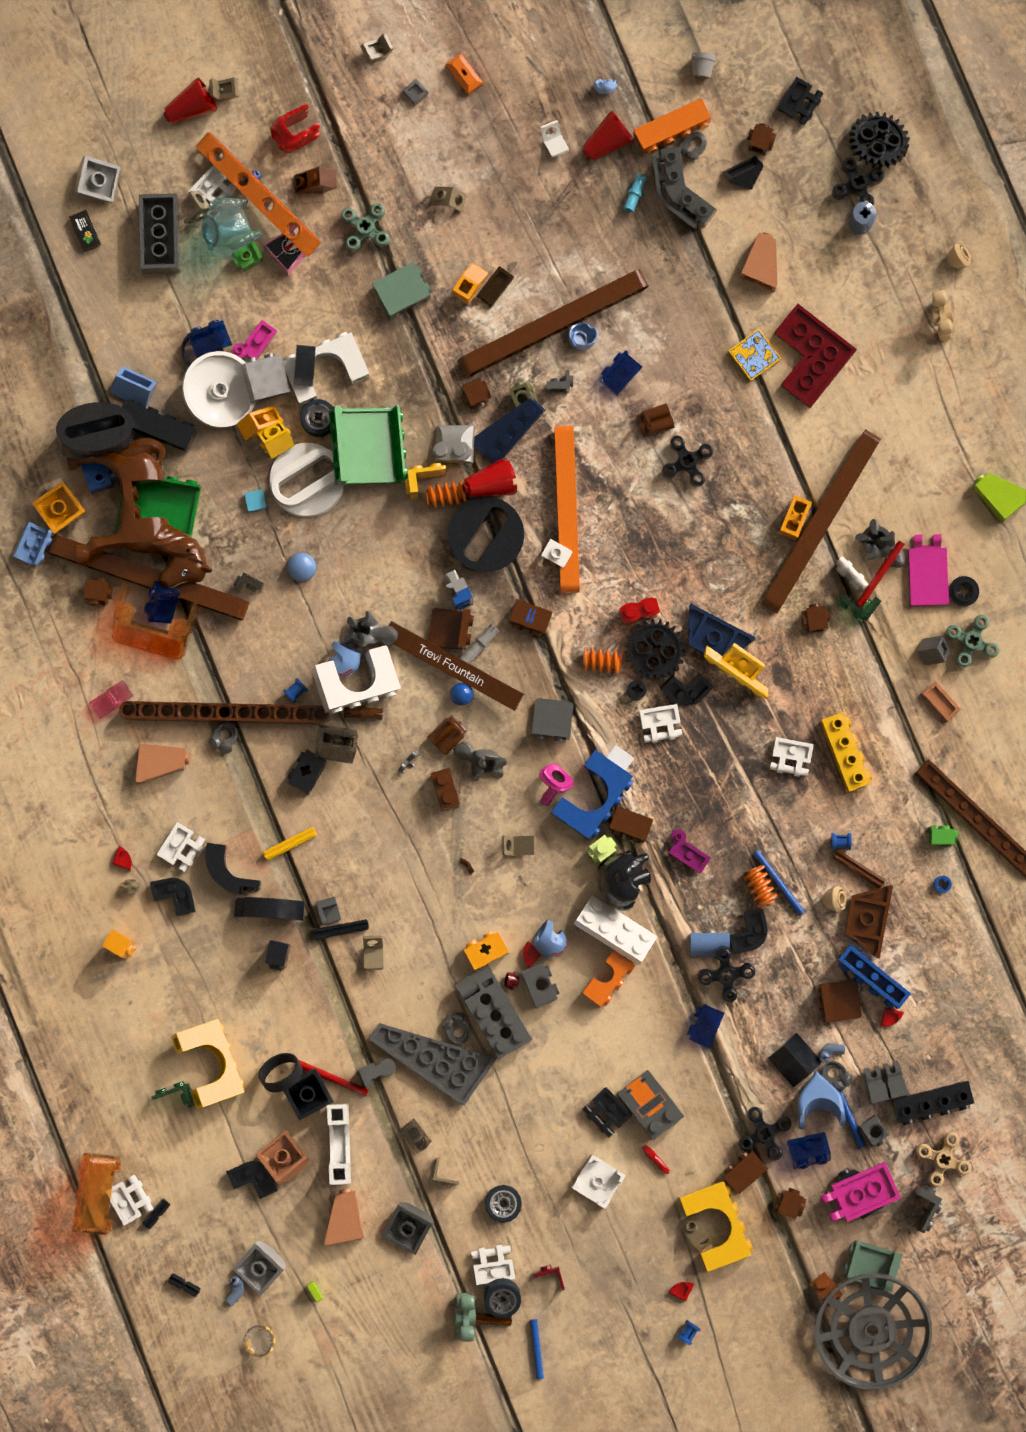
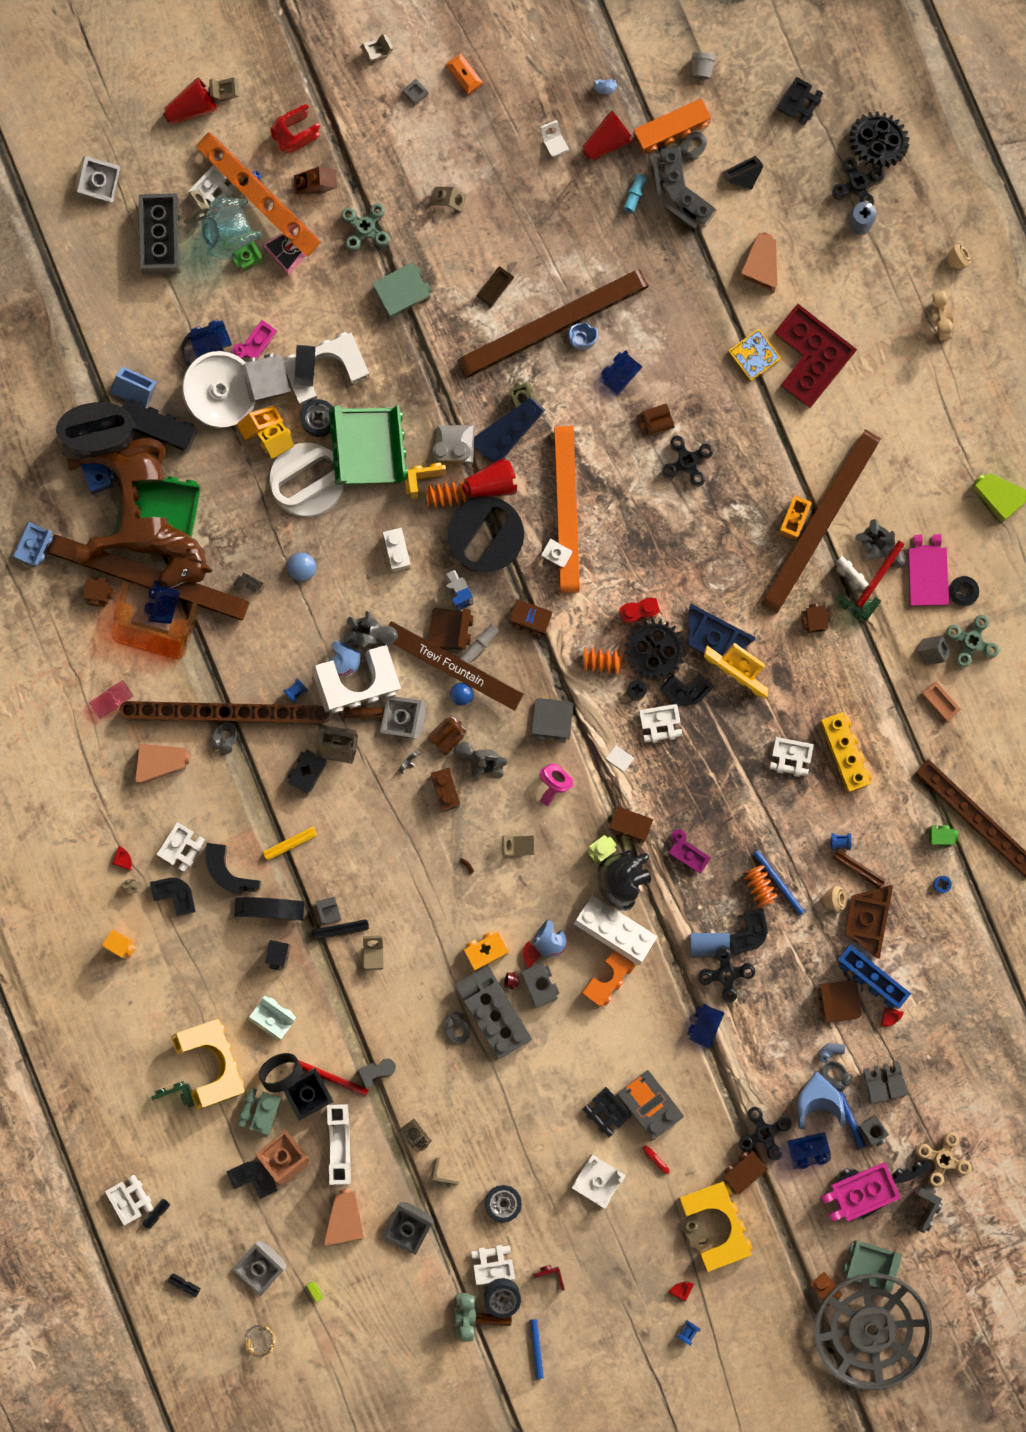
light orange slope [32,481,86,534] -> none
tile [69,210,101,252] -> none
clear orange windscreen [72,1152,121,1235] -> none
sand blue arm [225,1276,244,1306] -> none
medium azure tile [244,489,267,513] -> none
dark grey wing [369,1023,497,1106] -> none
light orange slope [452,263,489,305] -> none
reddish brown brick [461,378,492,410] -> none
dark grey bracket [546,370,573,393] -> none
blue arch [551,750,634,840] -> none
reddish brown brick [747,123,776,155] -> none
black slope [768,1032,822,1087] -> none
reddish brown brick [776,1188,806,1219] -> none
black brick [891,1081,974,1125] -> none
none -> sand green brick [237,1087,282,1135]
none -> light aqua bracket [248,996,296,1042]
none -> light grey slope [380,696,426,740]
none -> white brick [383,528,411,573]
none -> black slope [892,1160,932,1184]

